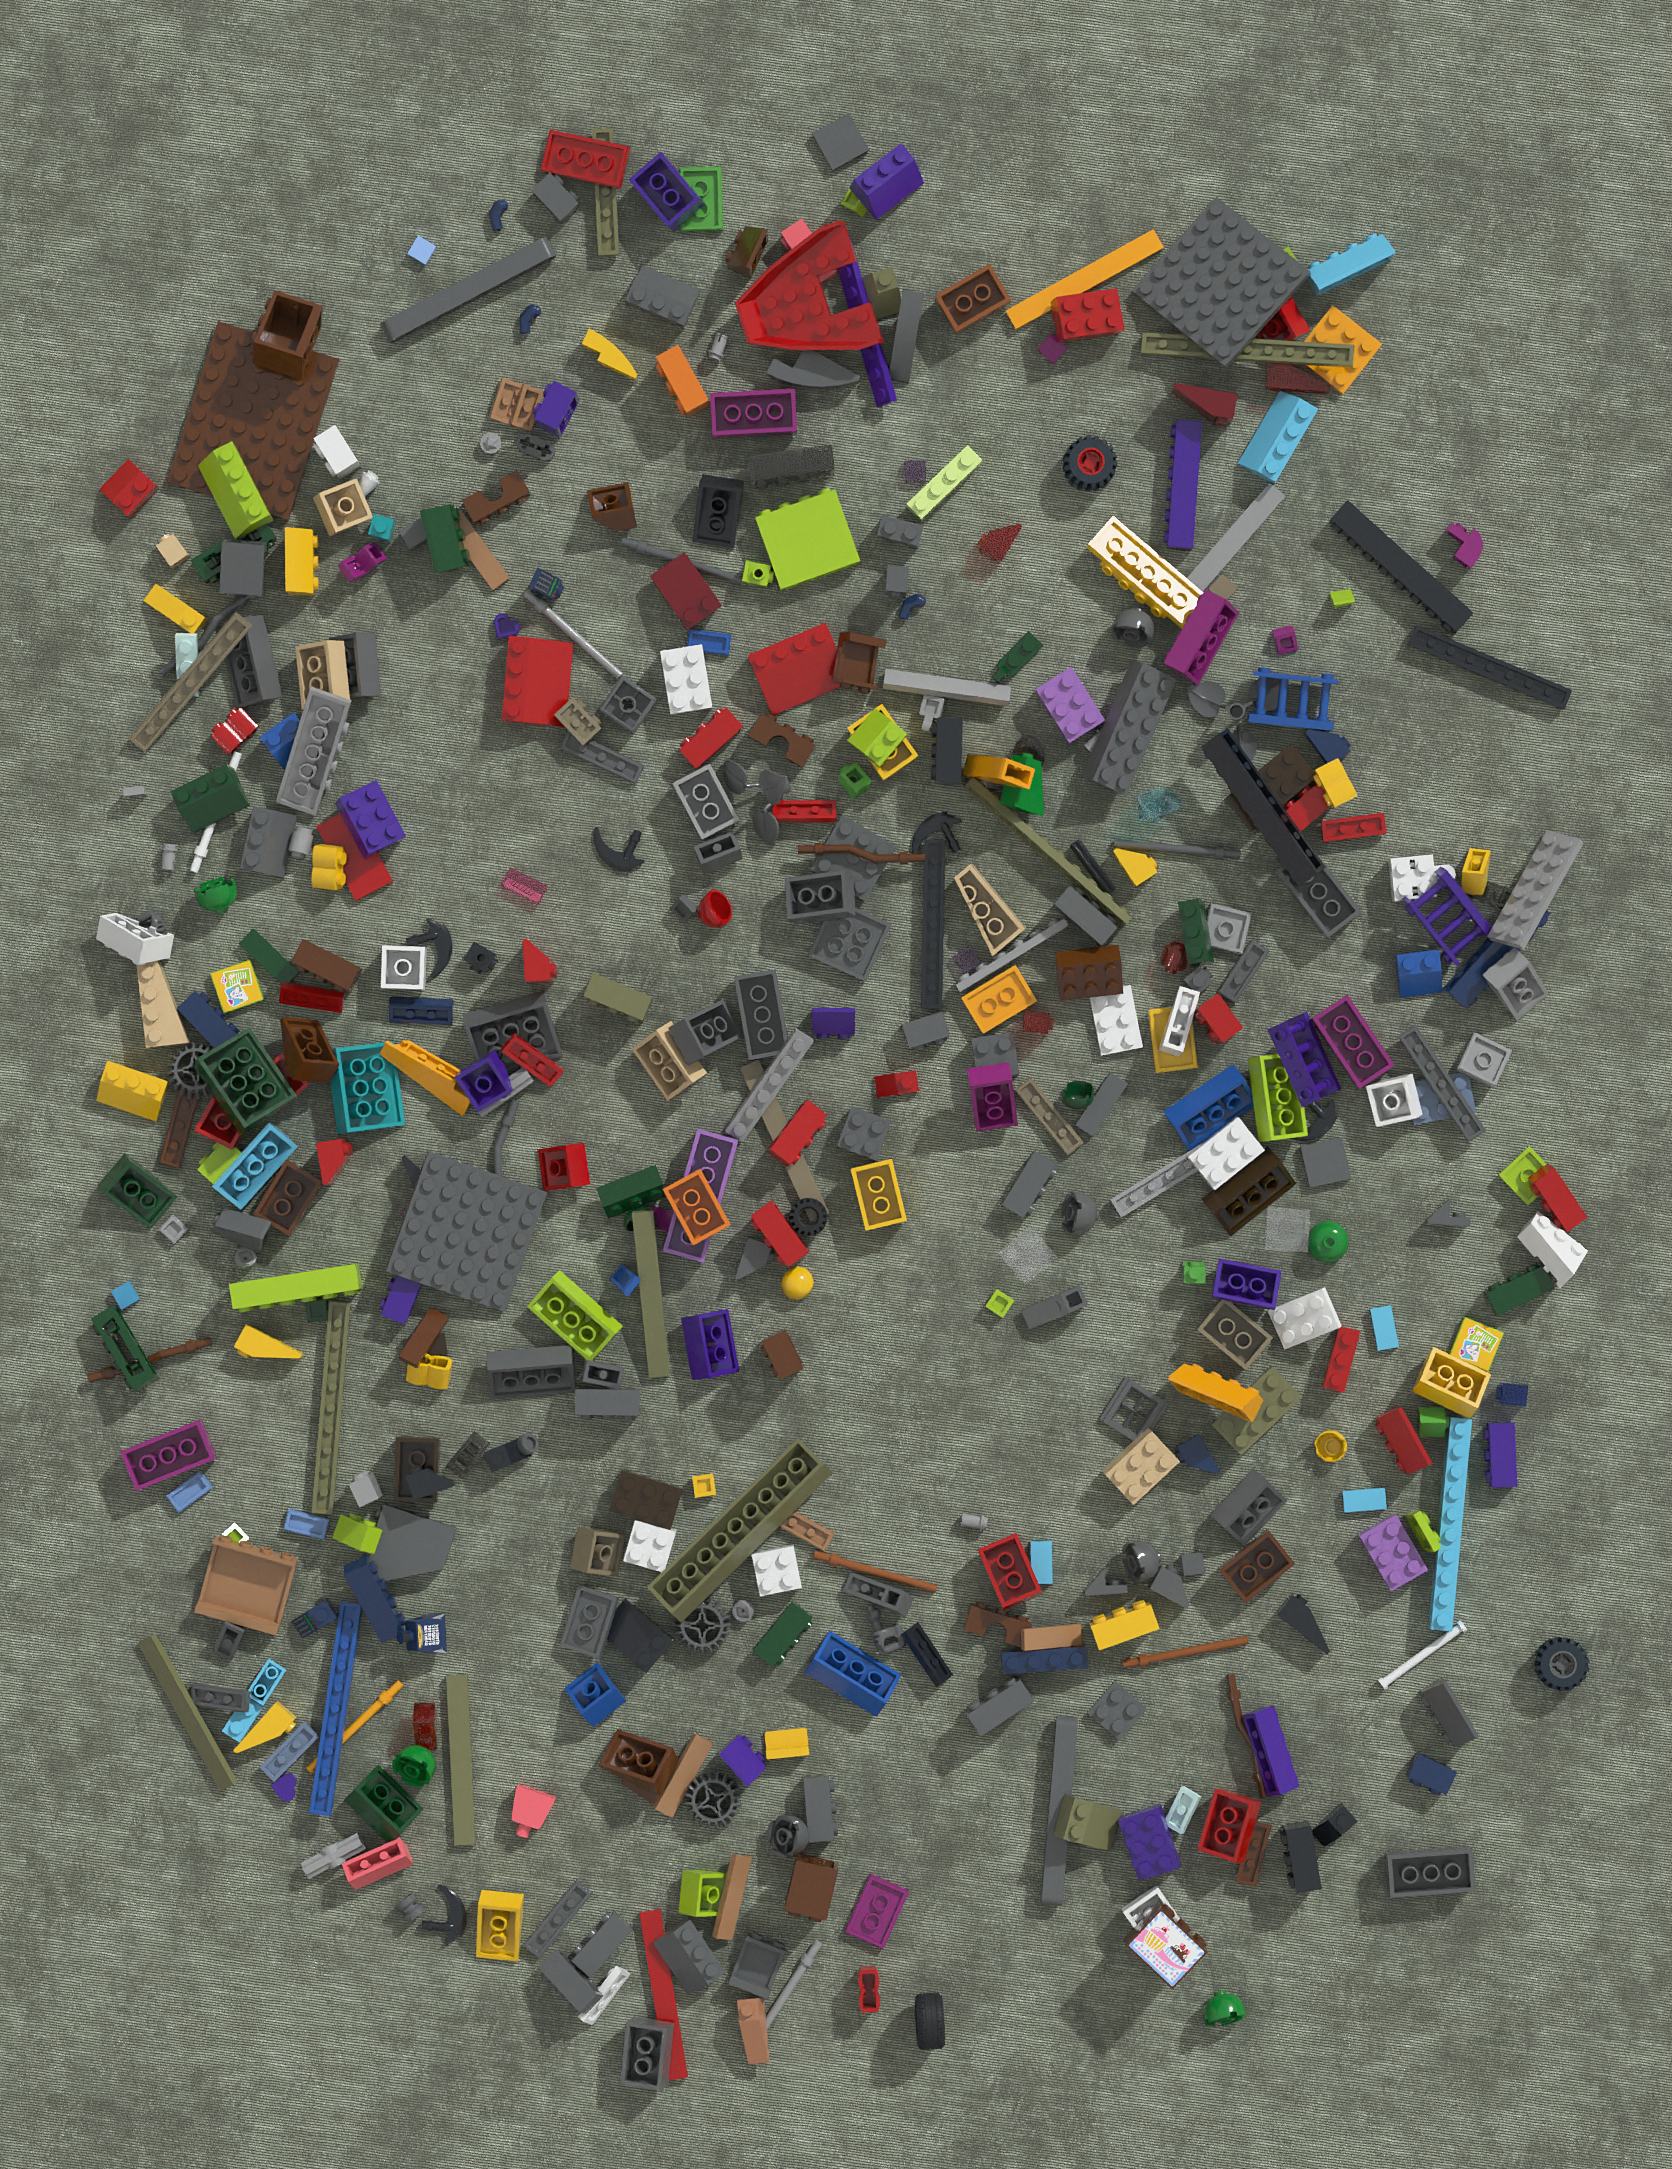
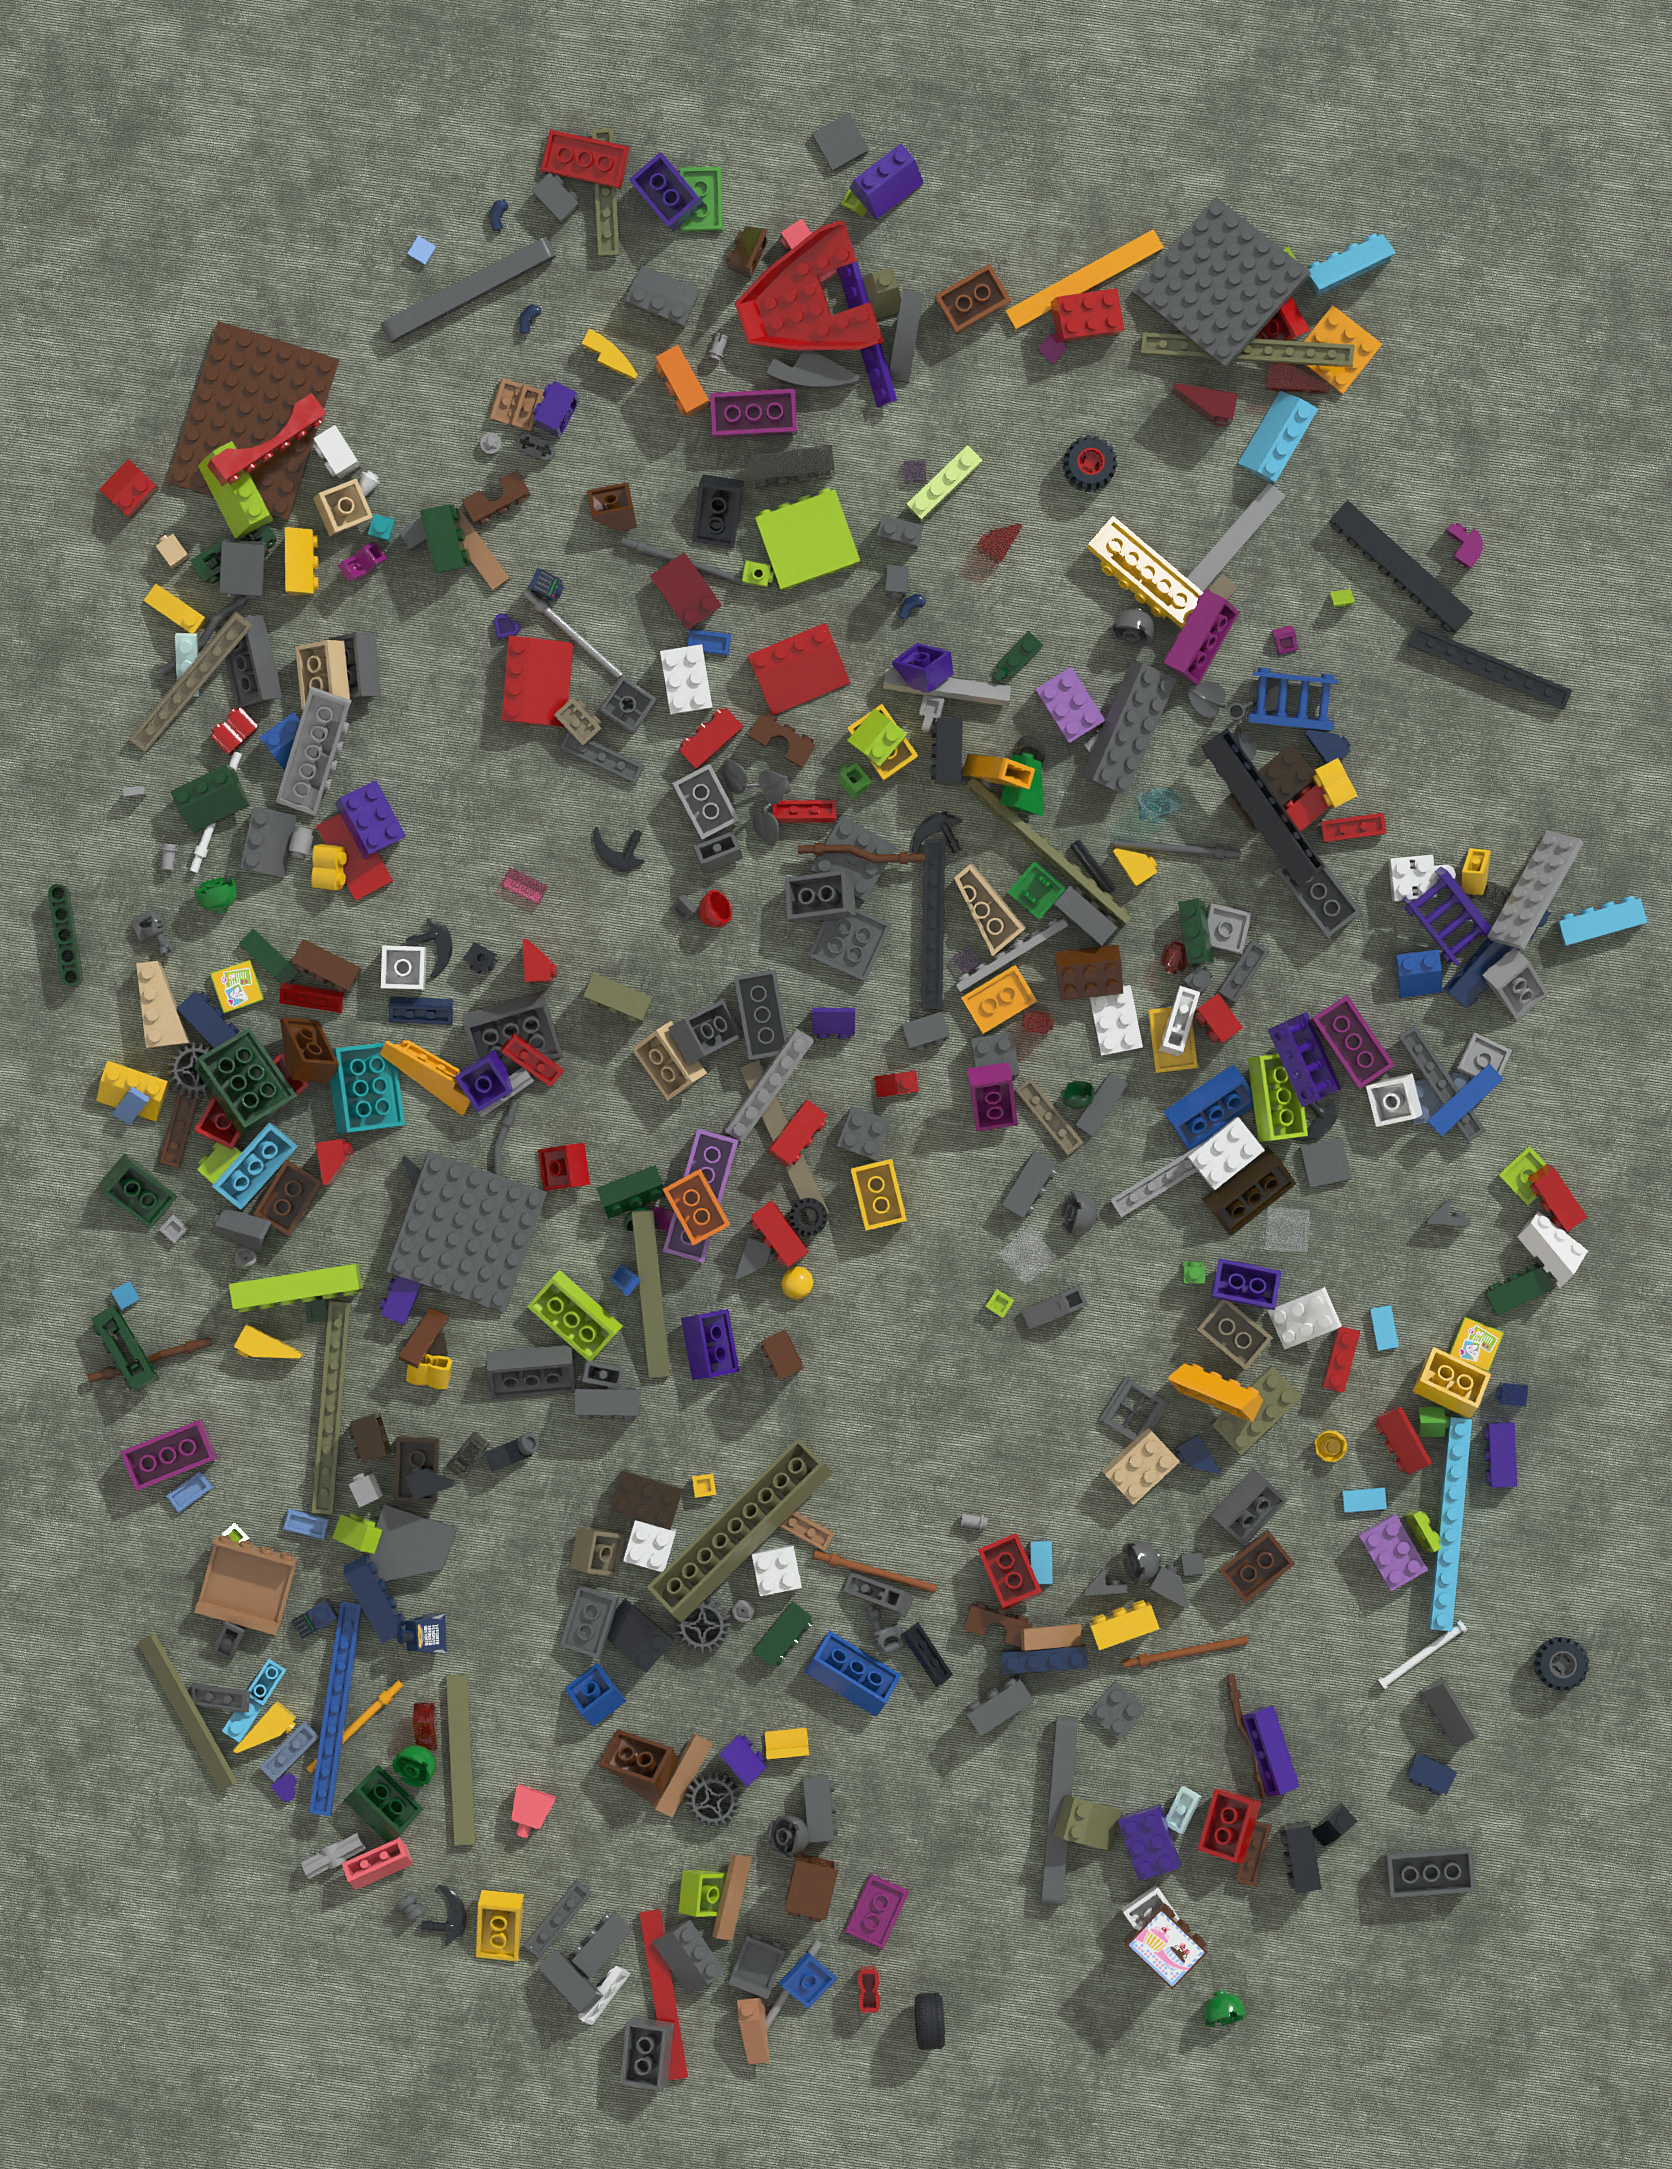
white wedge [96,913,174,965] -> none
reddish brown container [250,290,323,379] -> none
reddish brown panel [832,632,886,693] -> none
dark purple brick [1163,420,1202,550] -> none
black slope [1276,1594,1330,1654] -> none
green cylinder [1306,1221,1349,1263] -> none
none -> dark green beam [48,884,83,987]
none -> medium blue tile [112,1087,150,1126]
none -> arch [207,393,327,486]
none -> dark brown brick [348,1412,392,1463]
none -> blue plate [779,1952,837,2009]
none -> dark purple slope [892,643,954,693]
none -> green plate [1007,861,1066,920]
none -> blue tile [1427,1064,1503,1137]
none -> medium azure brick [1556,896,1647,946]

